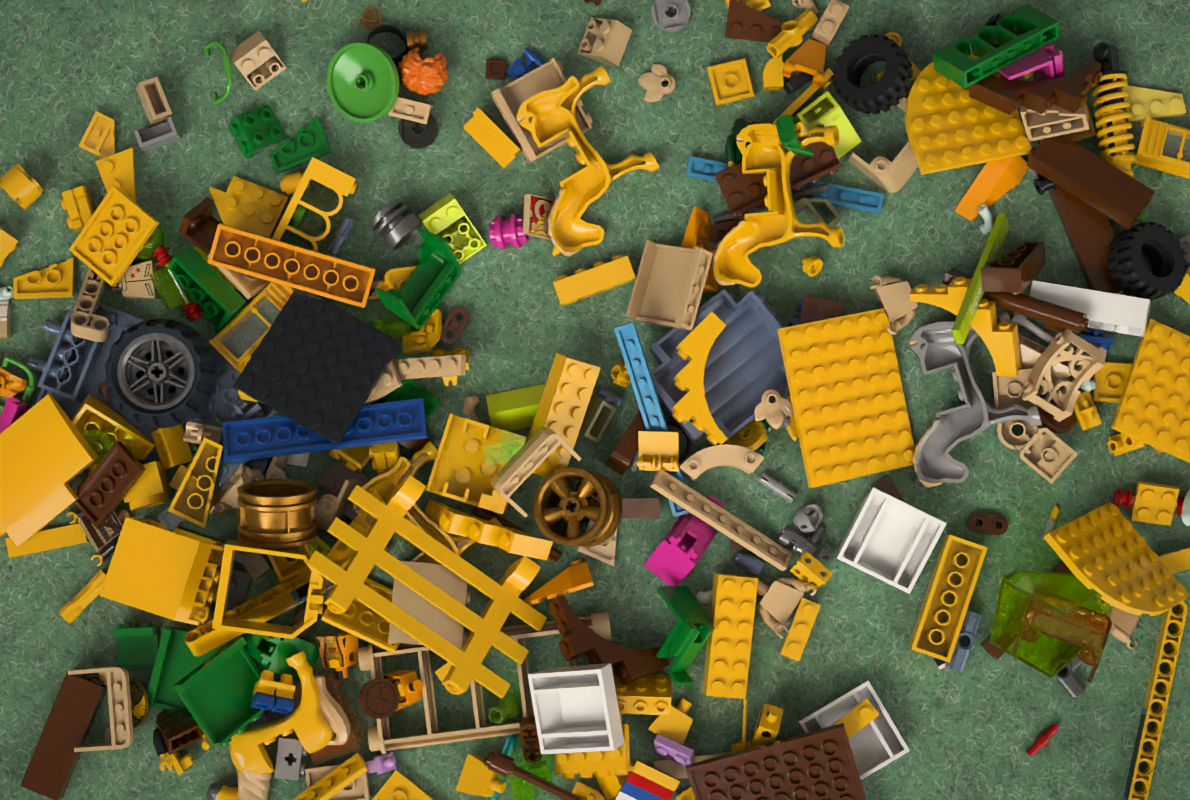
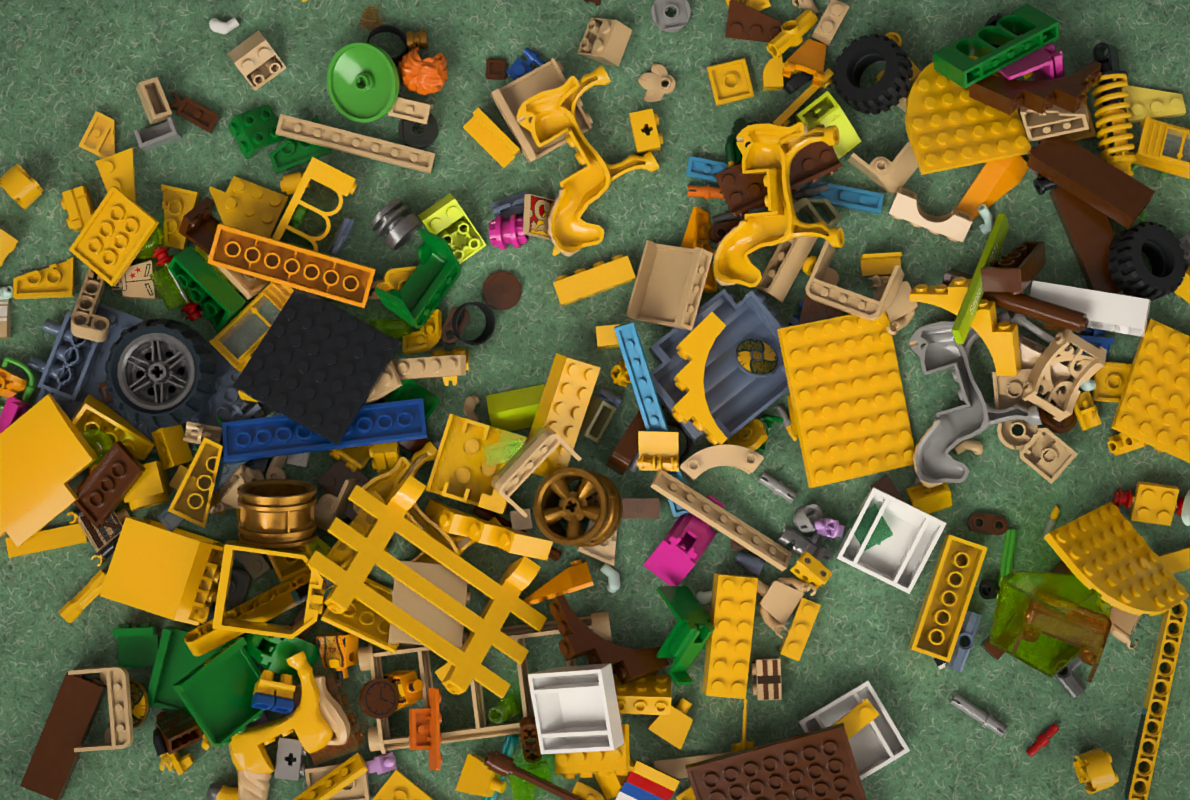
bright green piece [204,41,233,105] -> none
lavender plate [654,734,695,767] -> none
yellow torso [750,703,783,747] -> none
tan plate [754,389,794,429] -> none
green helmet [776,115,813,156] -> none
none -> yellow wing [161,184,200,250]
none -> reddish brown plate [168,93,221,134]
none -> white arm [209,17,239,35]
none -> tan plate [275,114,435,174]
none -> orange bracket [409,687,442,771]
none -> black tyre [452,302,495,345]
none -> reddish brown tile [482,271,522,311]
none -> sand blue hinge [491,190,529,219]
none -> tan panel [510,508,533,530]
none -> yellow brick [596,324,620,350]
none -> light aqua arm [600,563,621,593]
none -> yellow brick [629,108,664,155]
none -> orange pin [687,184,725,200]
none -> shield [733,337,780,377]
none -> brick [751,658,782,700]
none -> tan brick [756,221,818,303]
none -> tan windscreen [805,240,905,321]
none -> lavender piece [813,518,845,538]
none -> clear green piece [846,504,893,551]
none -> yellow panel [860,252,902,277]
none -> tan arch [889,186,973,243]
none -> yellow panel [906,482,953,514]
none -> light grey pin [950,692,1008,737]
none -> tan arm [953,439,984,455]
none -> black tile [979,579,1001,600]
none -> bright green axle [998,529,1017,588]
none -> yellow brick [1073,748,1119,794]

